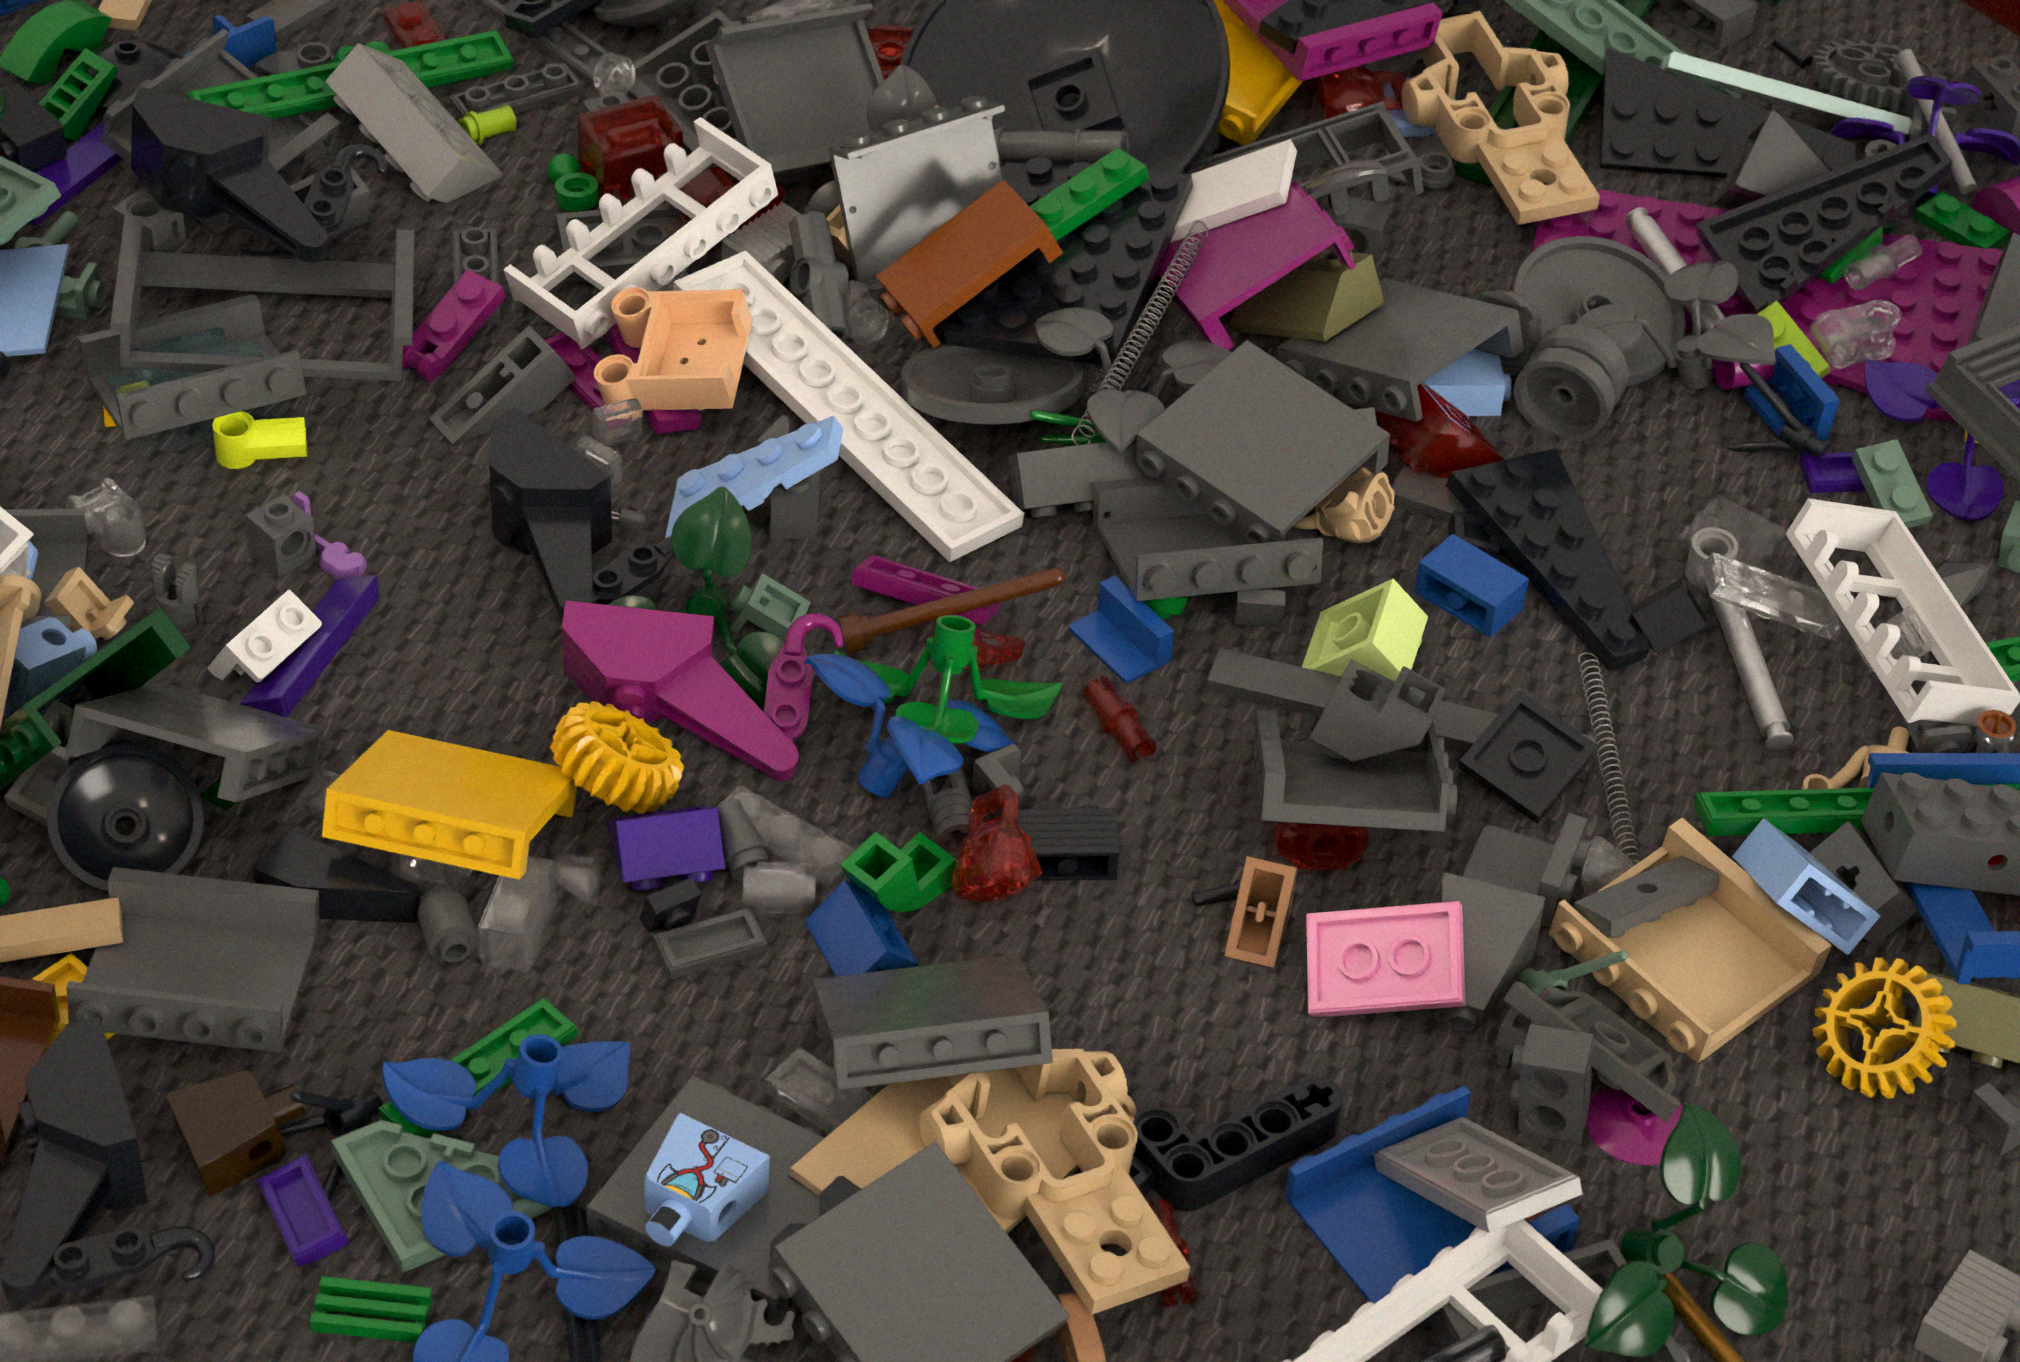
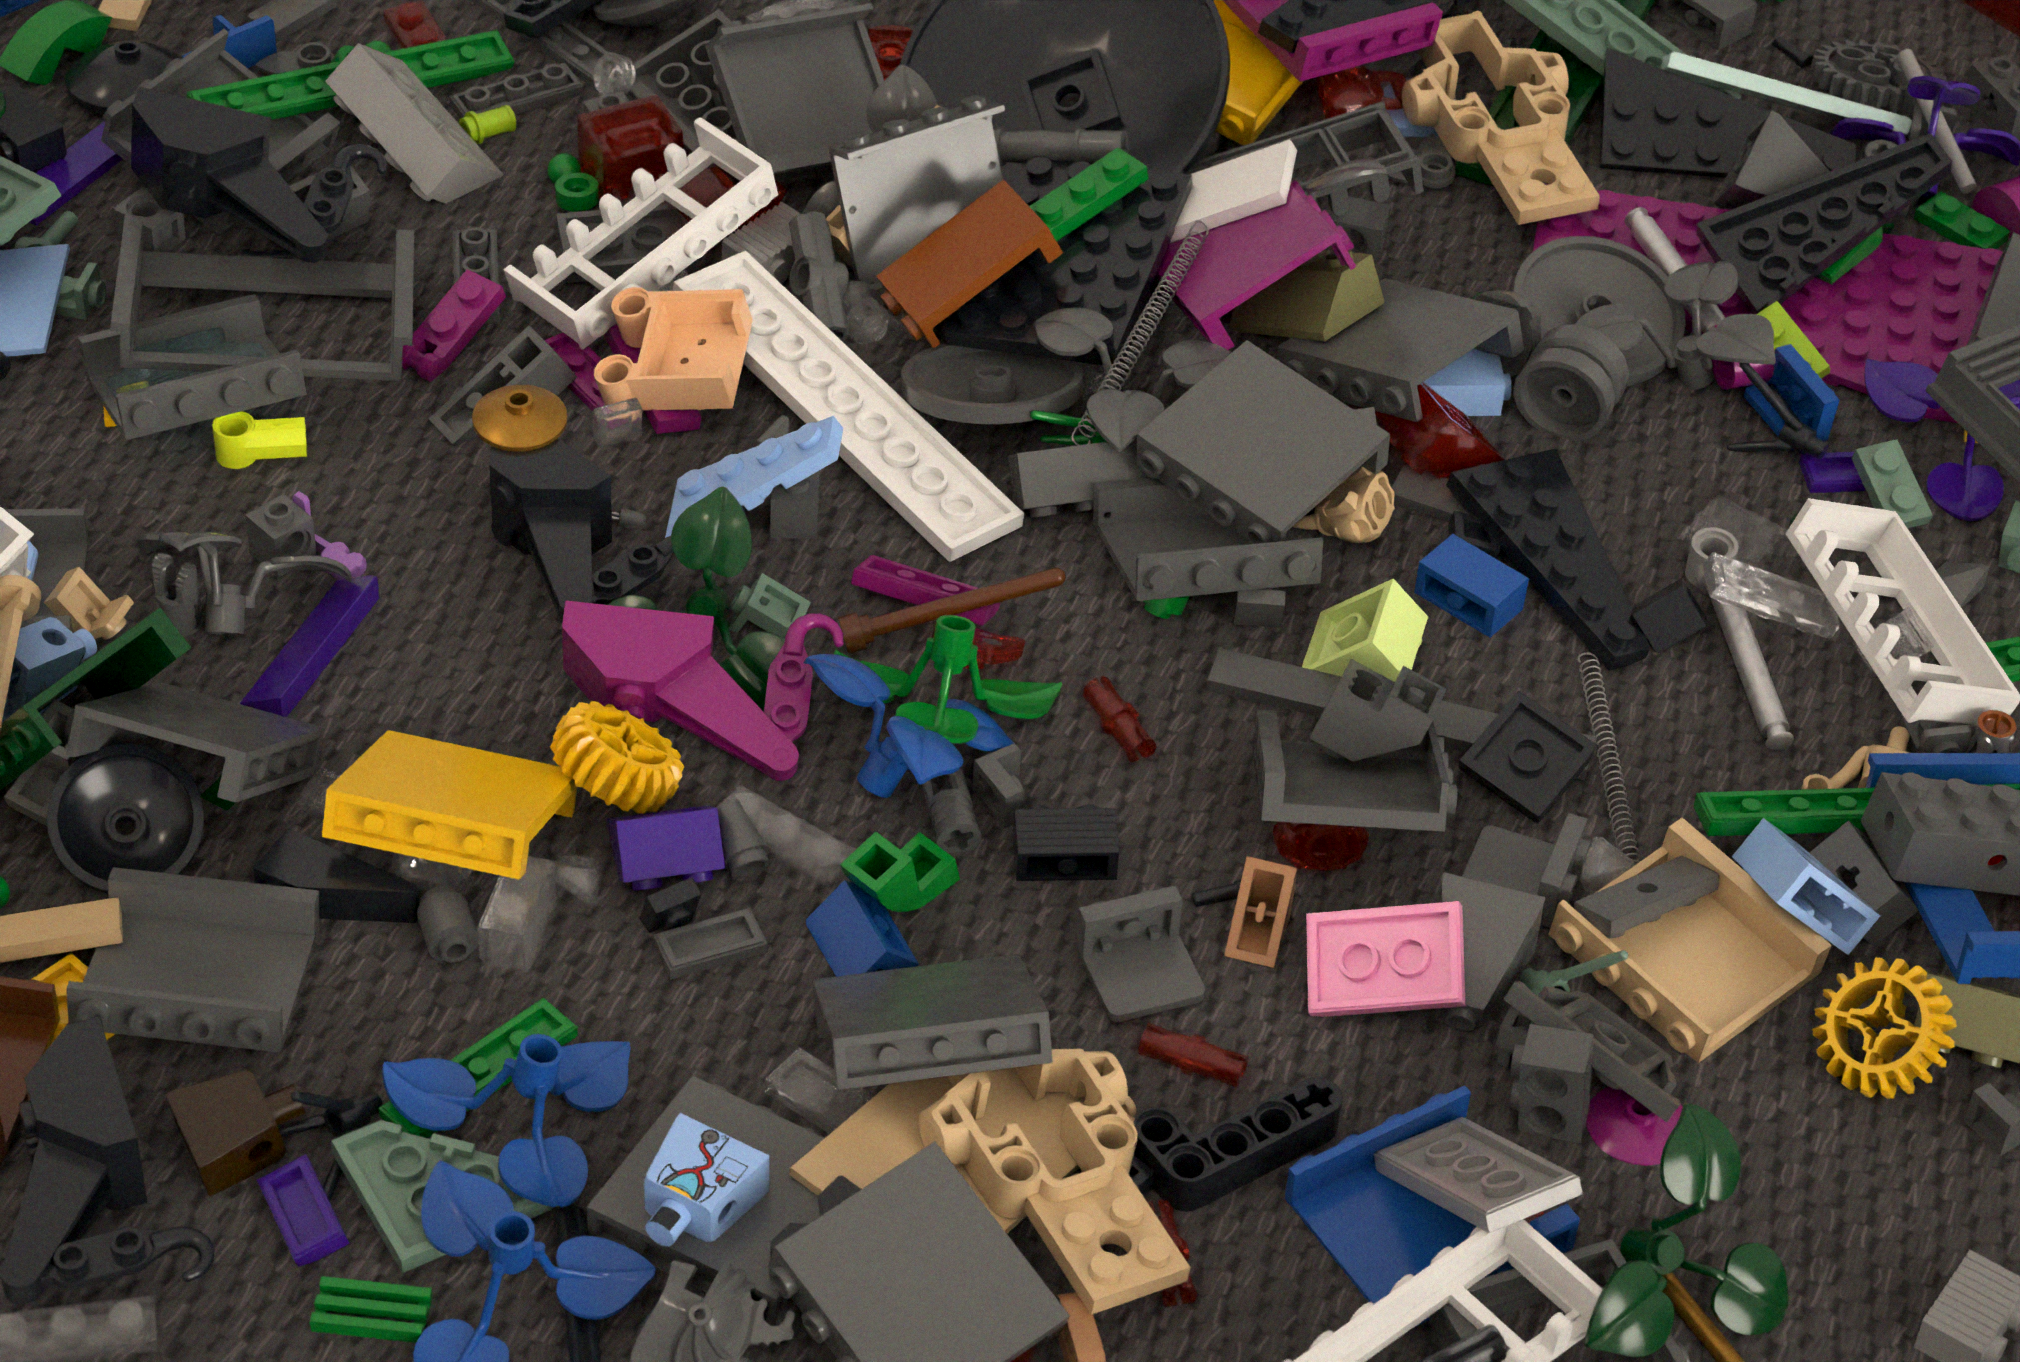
green slope [39,48,119,141] -> none
clear piece [64,477,147,558] -> none
white bracket [207,589,322,682] -> none
clear tile [575,435,622,495] -> none
clear brick [743,861,816,914] -> none
clear red piece [952,784,1042,902] -> none
blue panel [1069,575,1174,683] -> none
clear piece [1810,300,1901,368] -> none
clear axle [1845,235,1922,291] -> none
none -> dark grey plant [136,532,351,635]
none -> pearl gold dish [472,385,567,452]
none -> dark grey bracket [1075,885,1206,1022]
none -> clear red pin [1138,1023,1249,1088]

